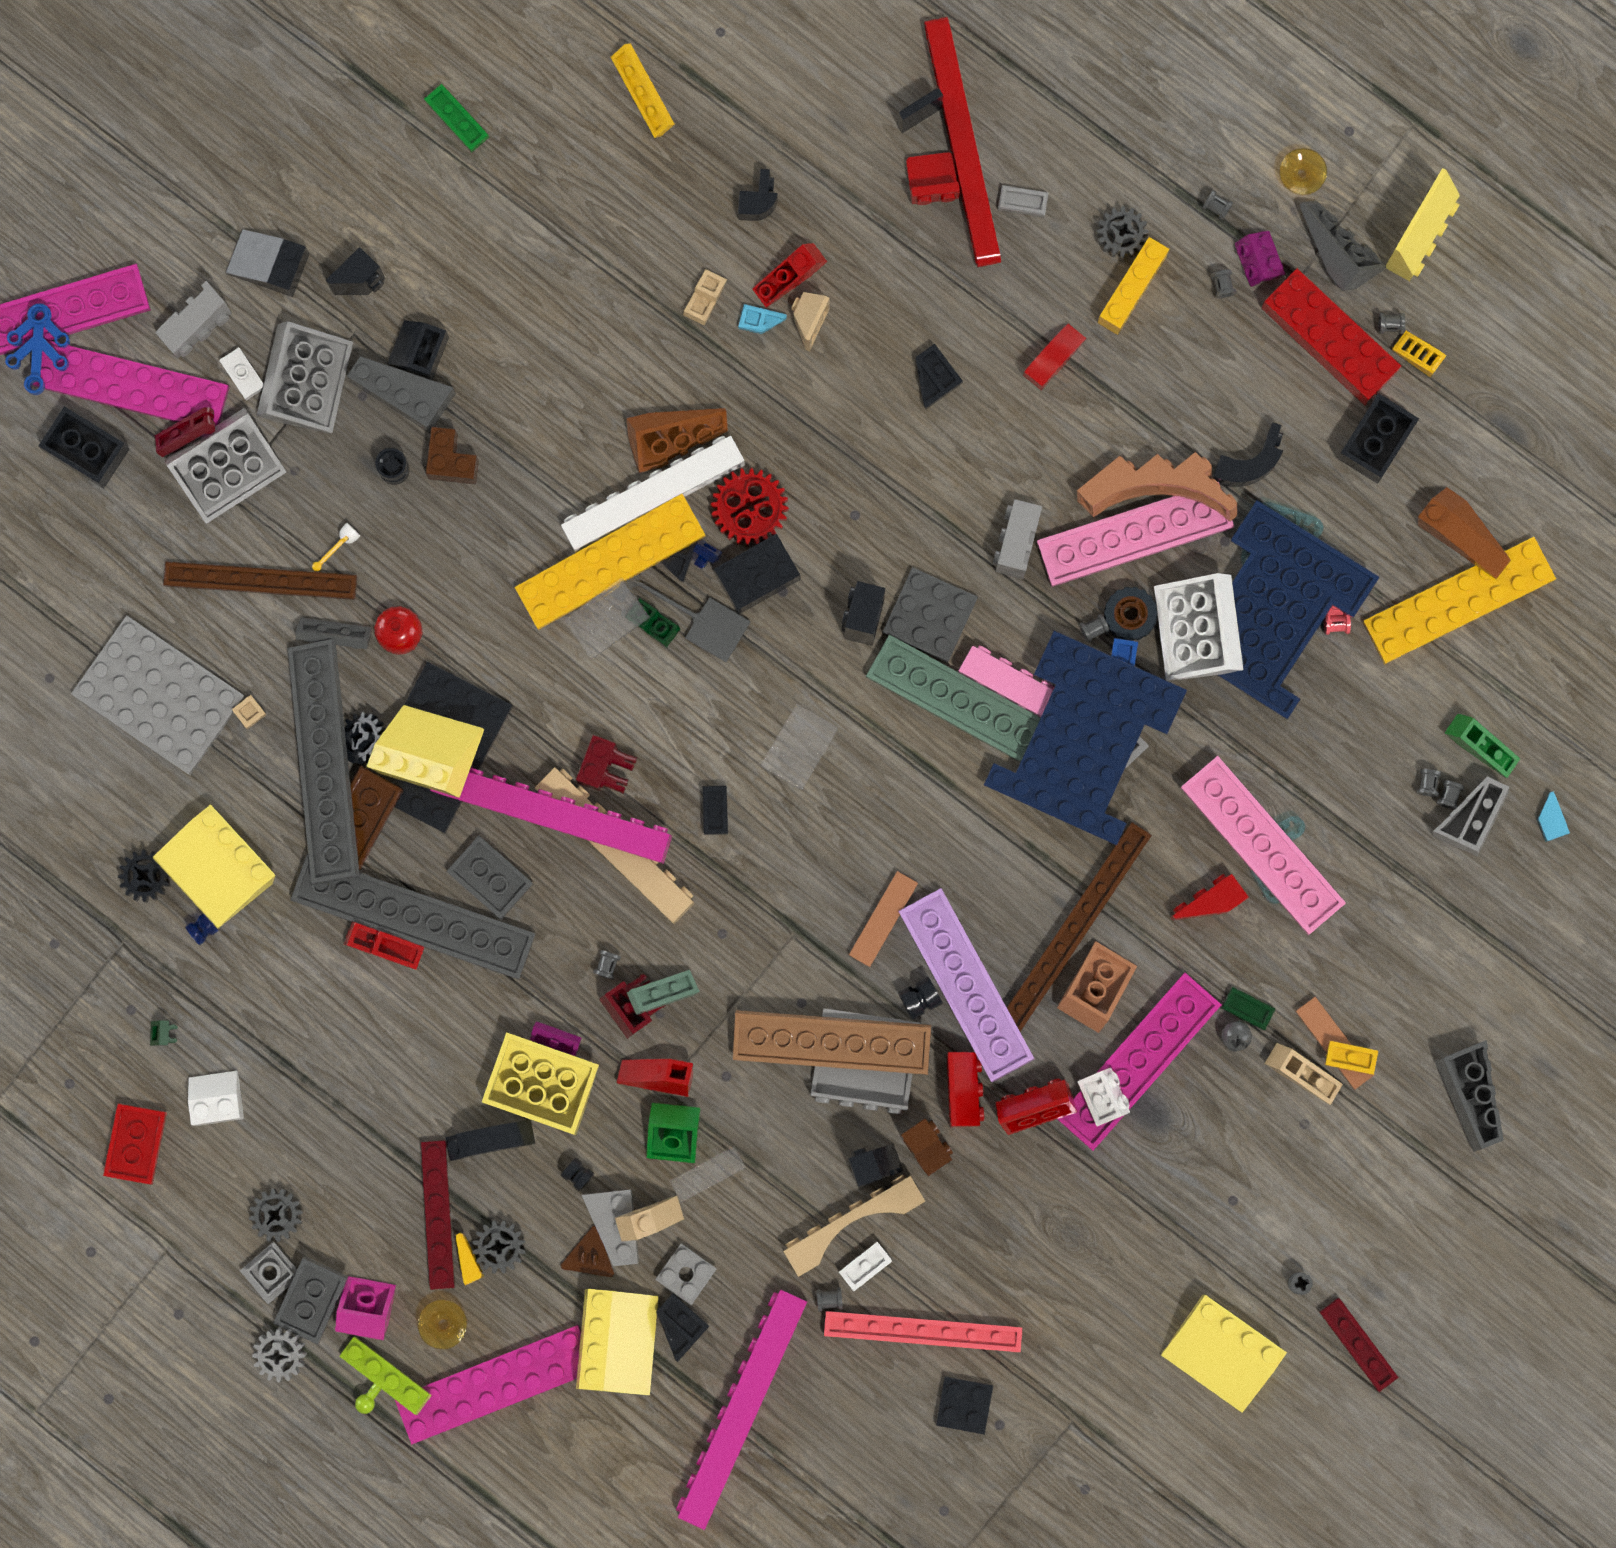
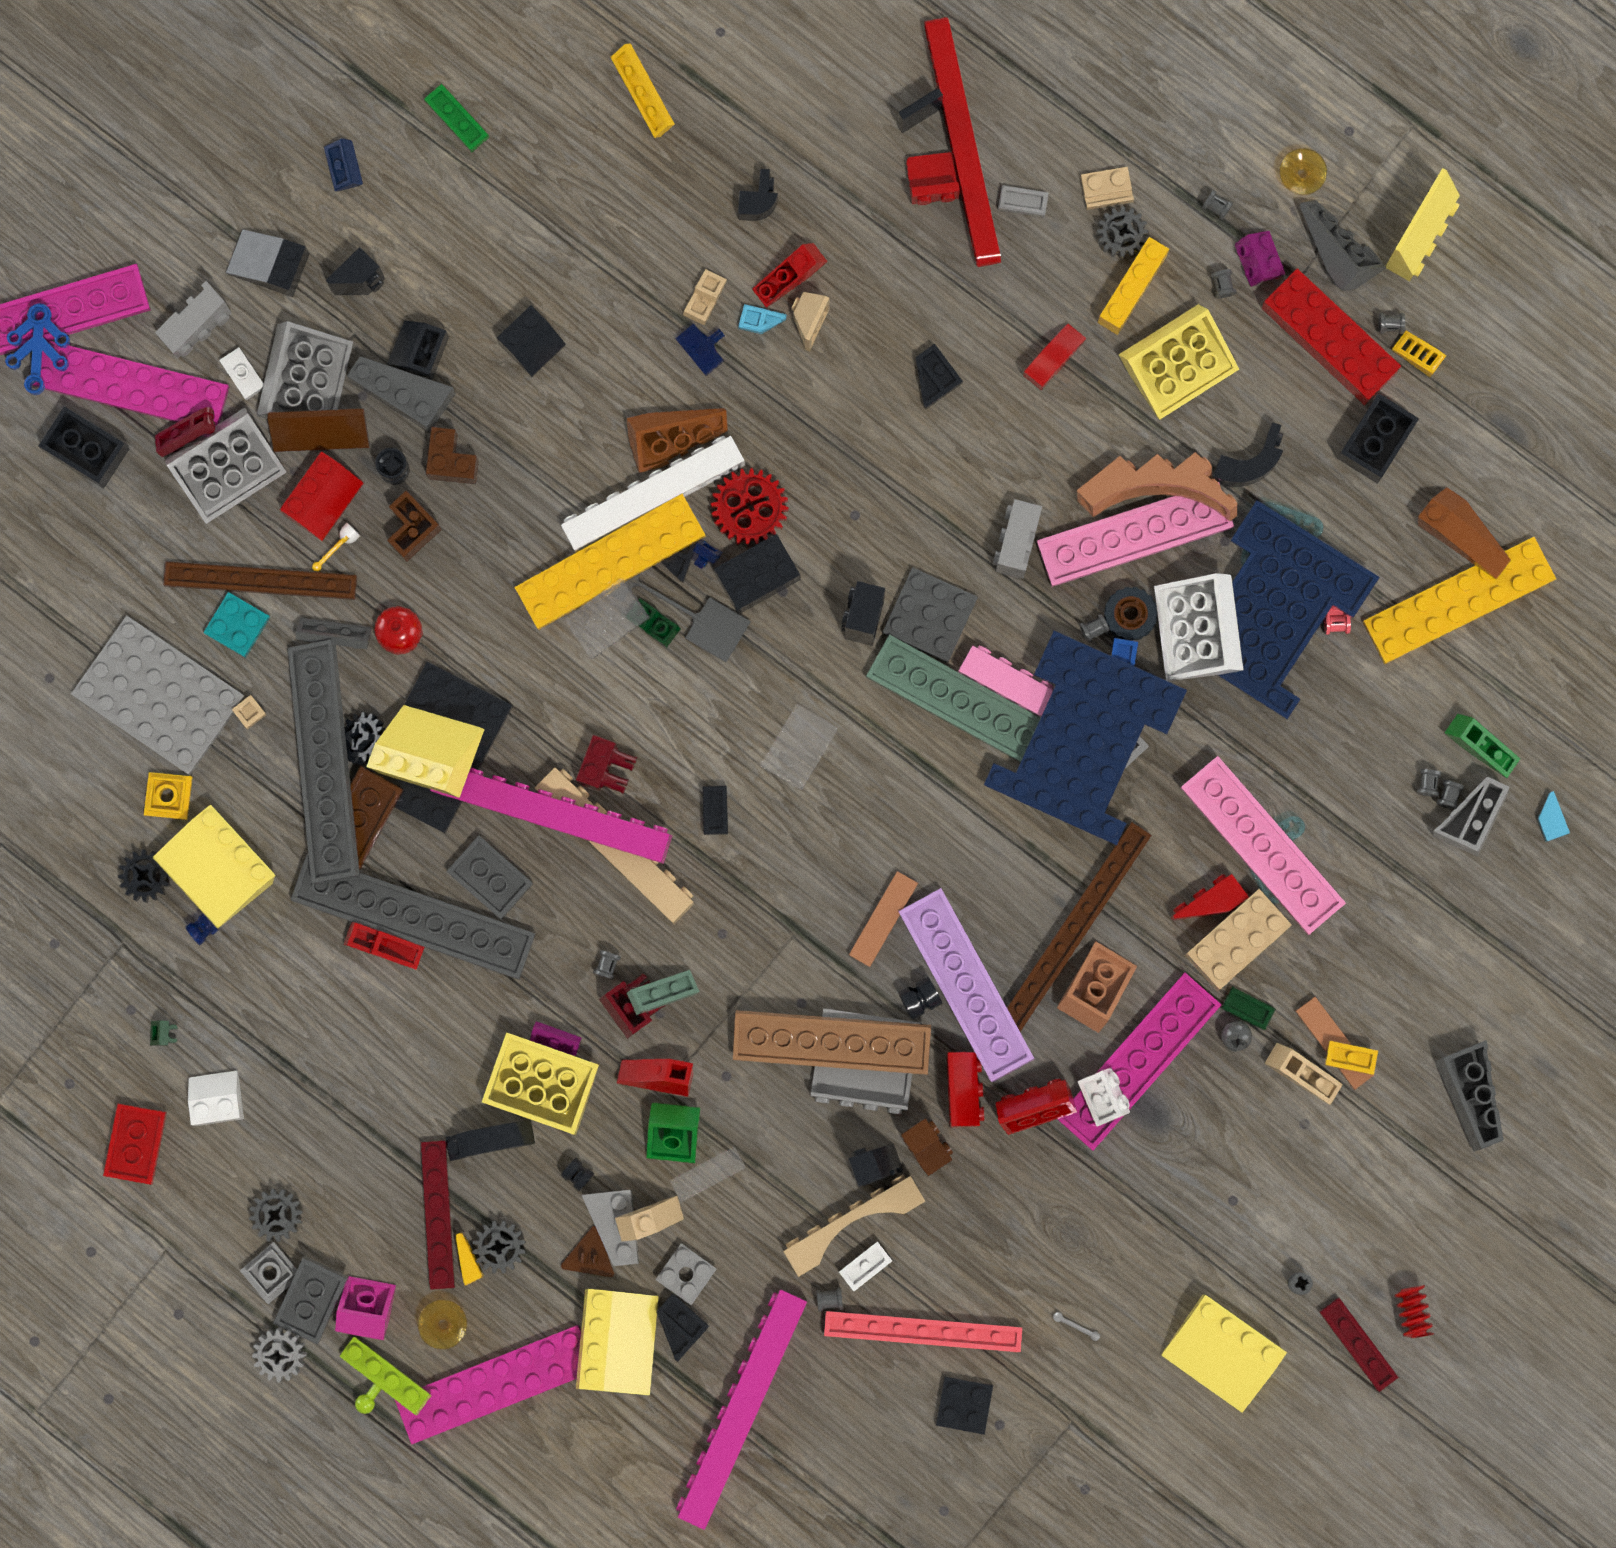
none -> yellow piece [144,772,193,820]
none -> teal plate [203,592,270,658]
none -> reddish brown tile [267,409,370,452]
none -> red slope [280,451,364,542]
none -> dark blue slope [324,138,363,192]
none -> reddish brown brick [387,491,441,562]
none -> black slope [497,305,566,377]
none -> clear blue plate [675,324,725,376]
none -> light grey hinge [1053,1312,1100,1341]
none -> tan plate [1080,167,1134,210]
none -> light yellow slope [1119,304,1239,420]
none -> tan brick [1184,889,1292,991]
none -> red piece [1395,1285,1434,1338]

